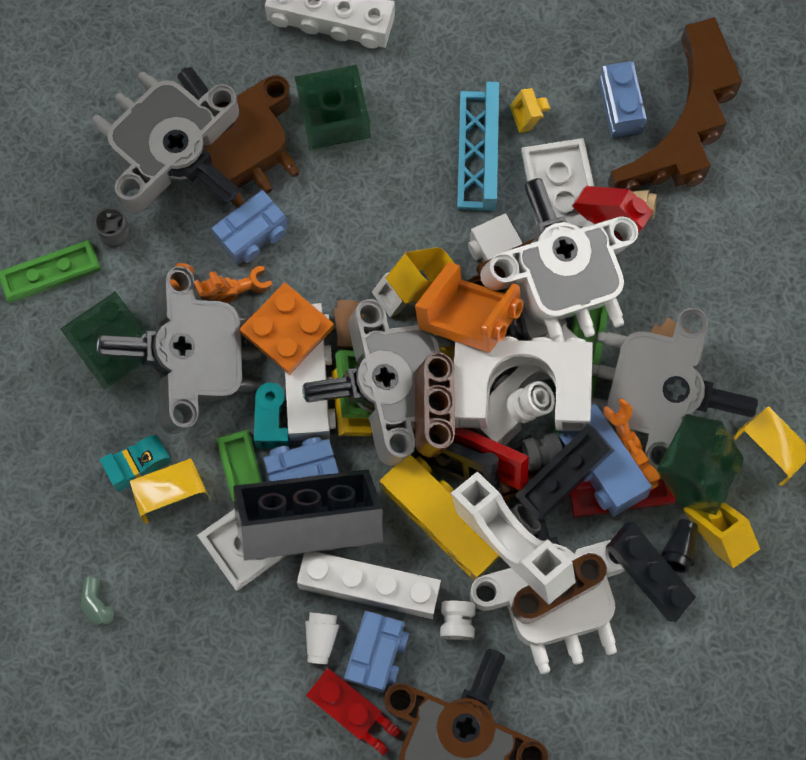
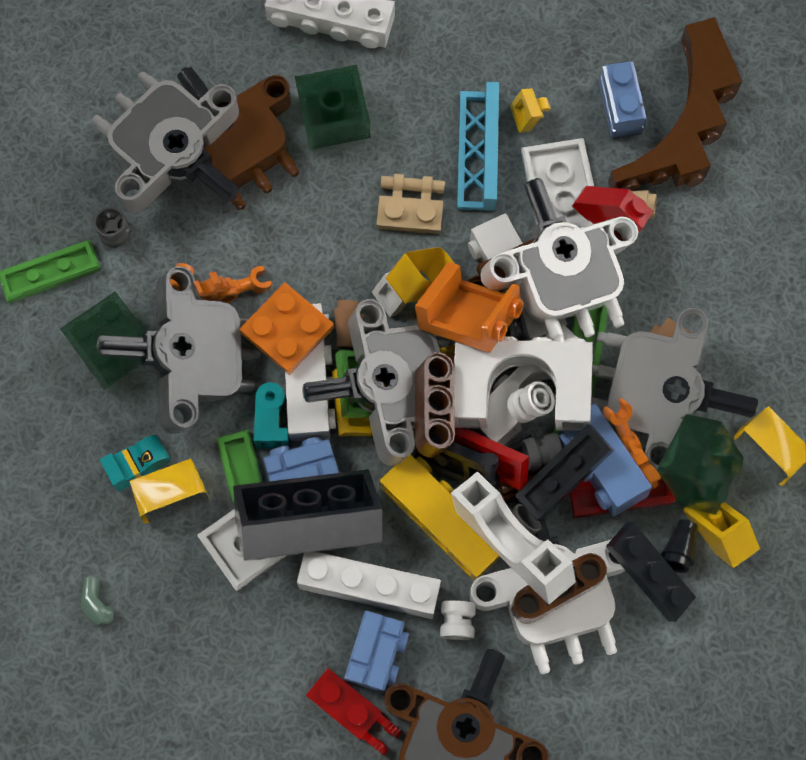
medium blue brick [211,190,288,266] -> none
white cone [305,612,339,664] -> none
none -> tan plate [377,174,445,234]

